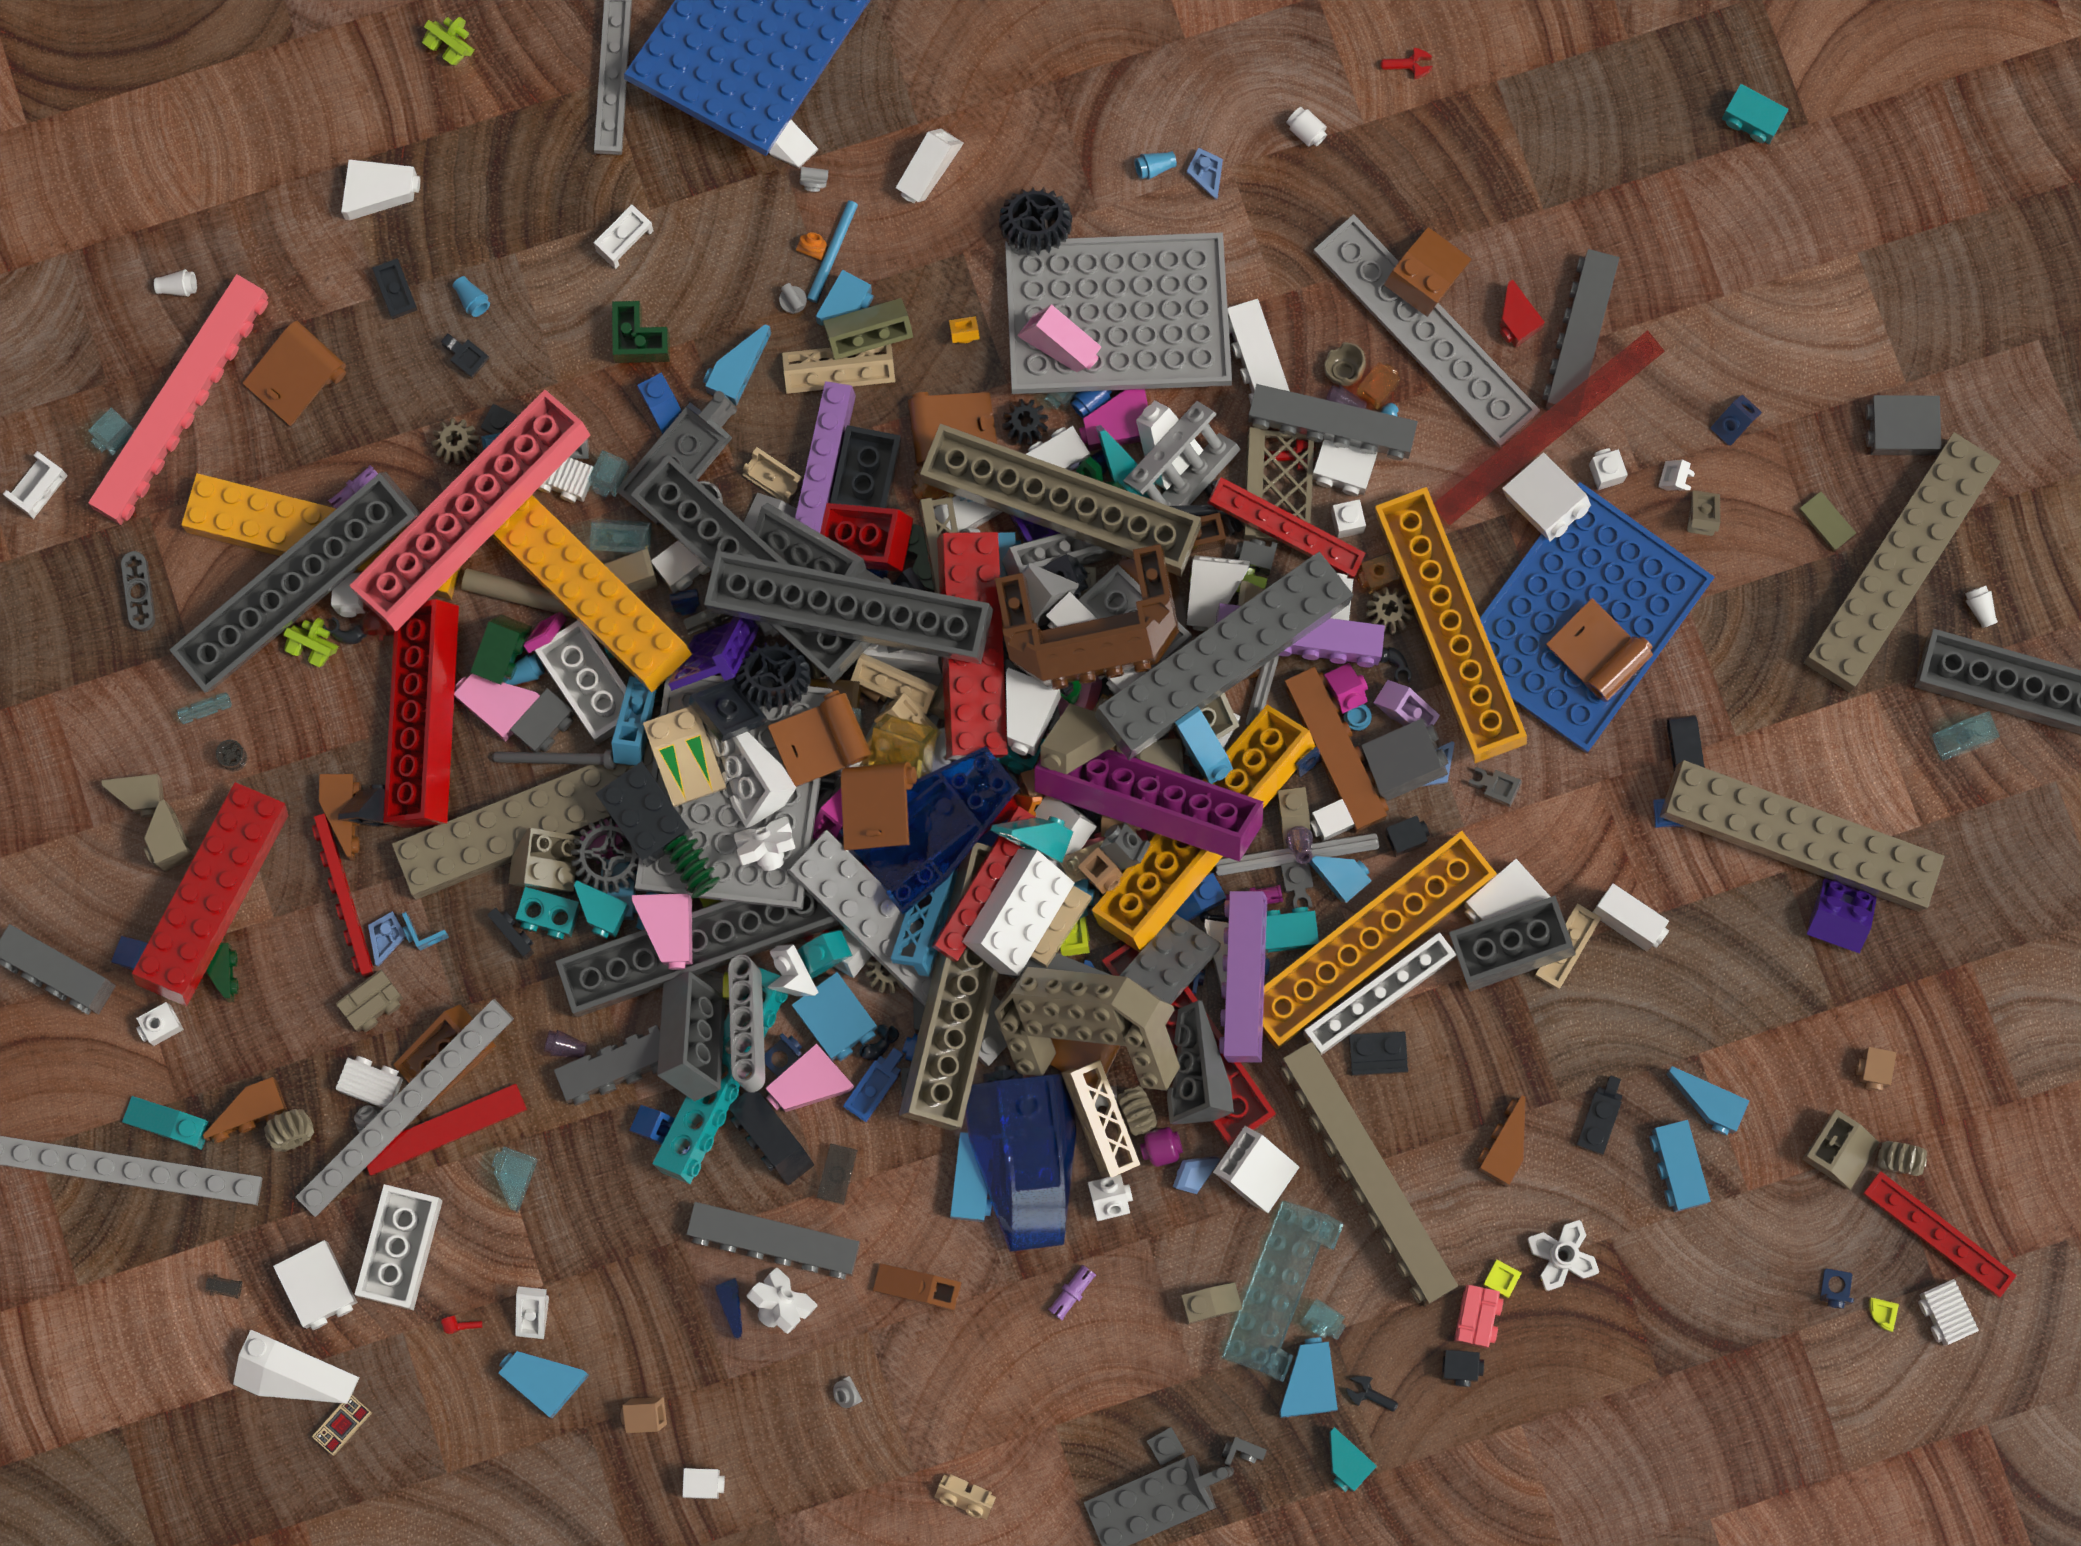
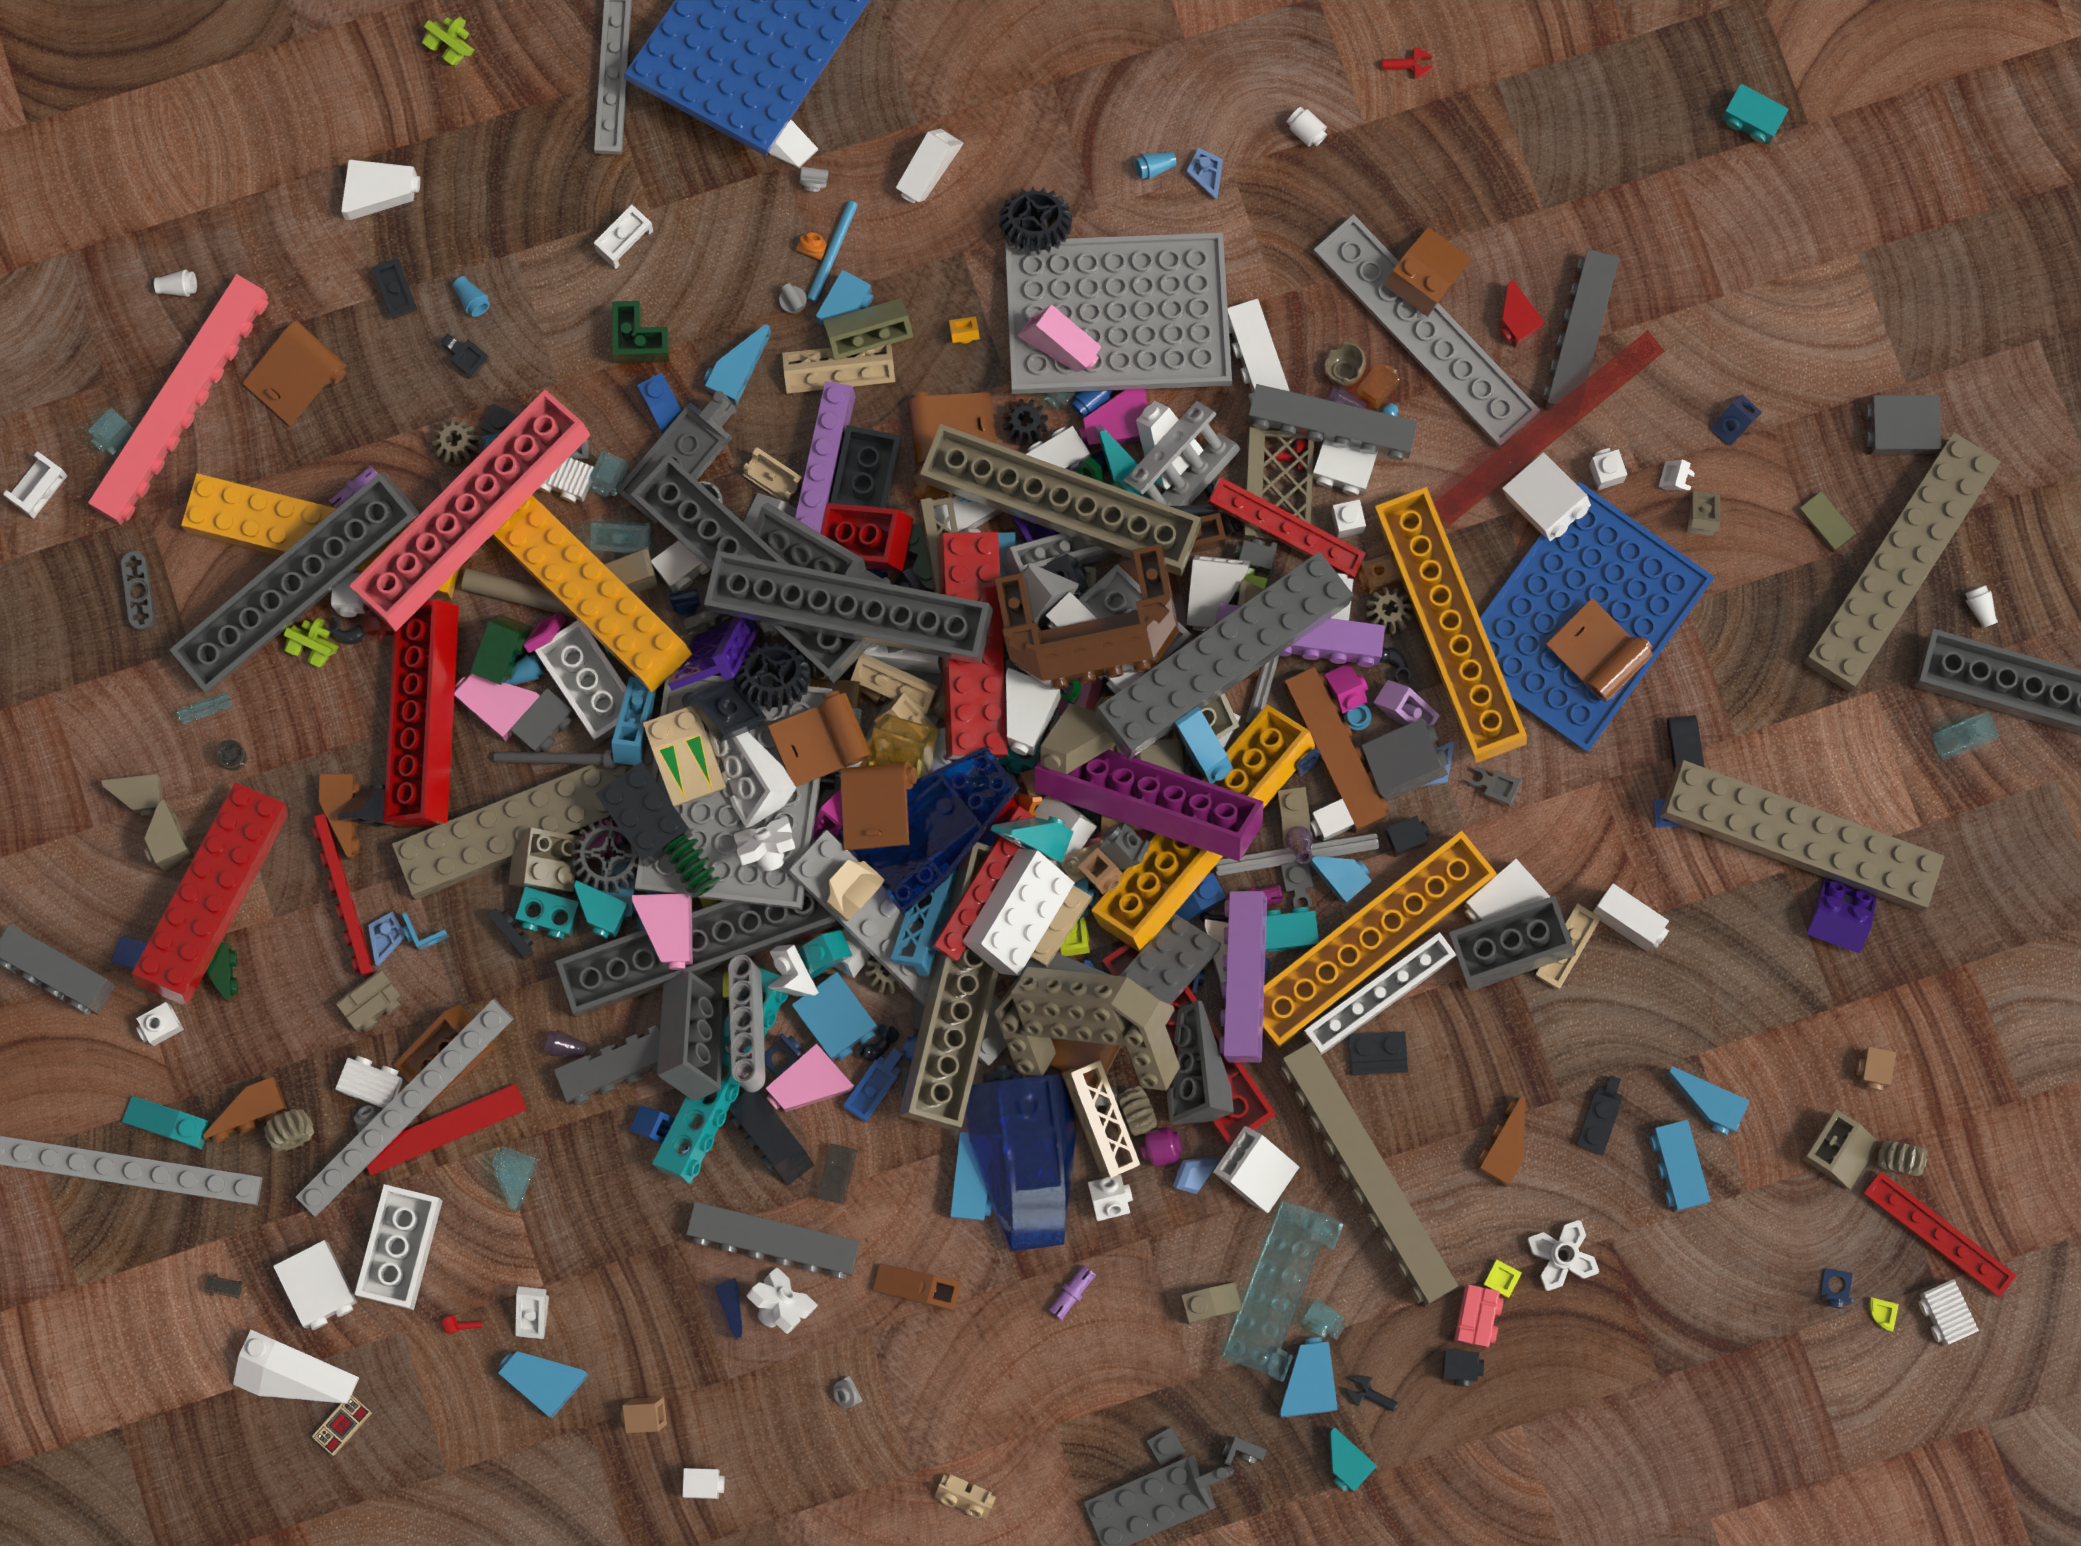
none -> tan slope [825,859,884,922]

